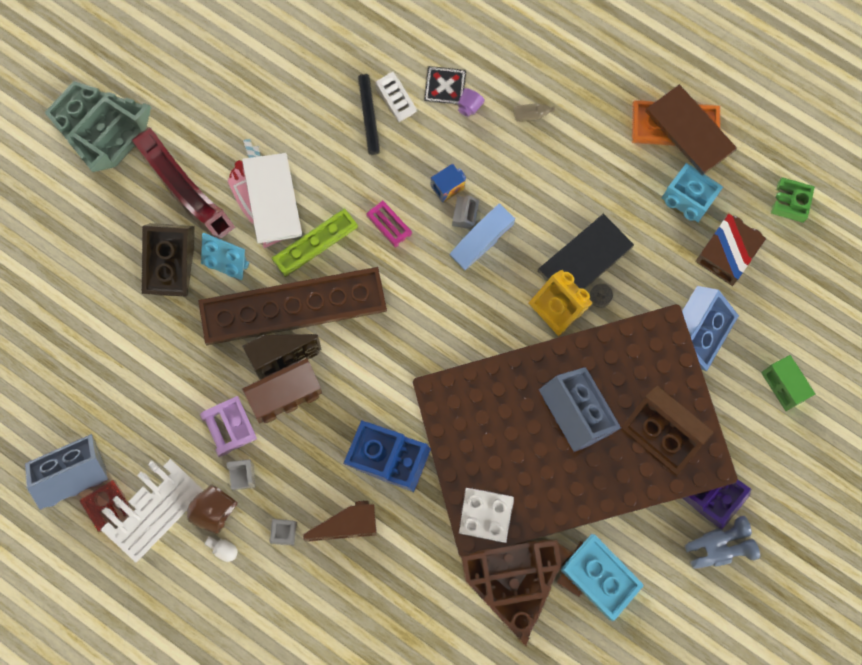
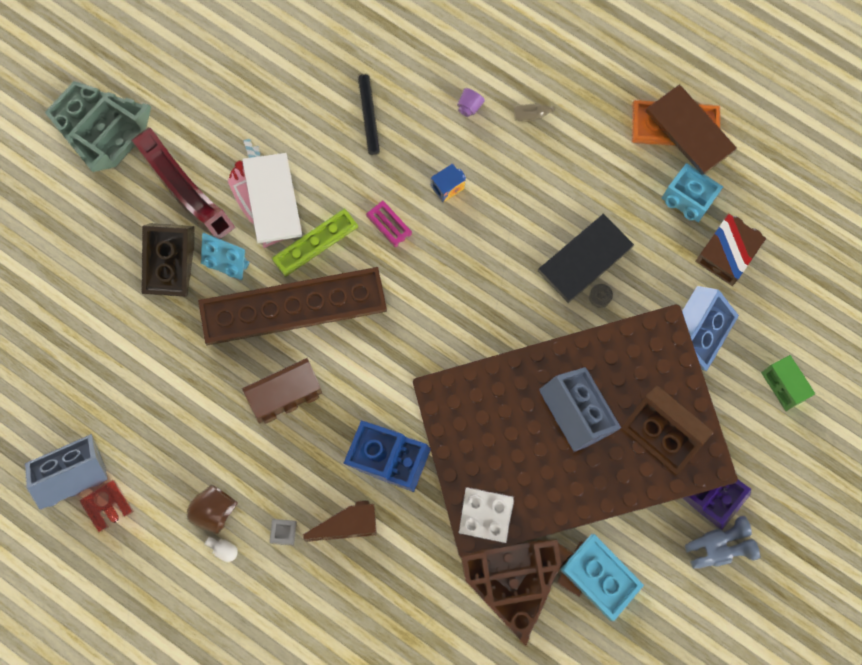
white hinge [101,459,204,562] -> none
lavender plate [200,396,257,457] -> none
light grey panel [227,459,256,490] -> none
dark brown slope [242,334,322,380] -> none
white slope [375,72,417,122] -> none
black sticker [424,66,466,104] -> none
light blue slope [450,203,515,271] -> none
light grey piece [452,195,479,228] -> none
yellow plate [528,270,593,336] -> none
bright green brick [771,177,815,223] -> none

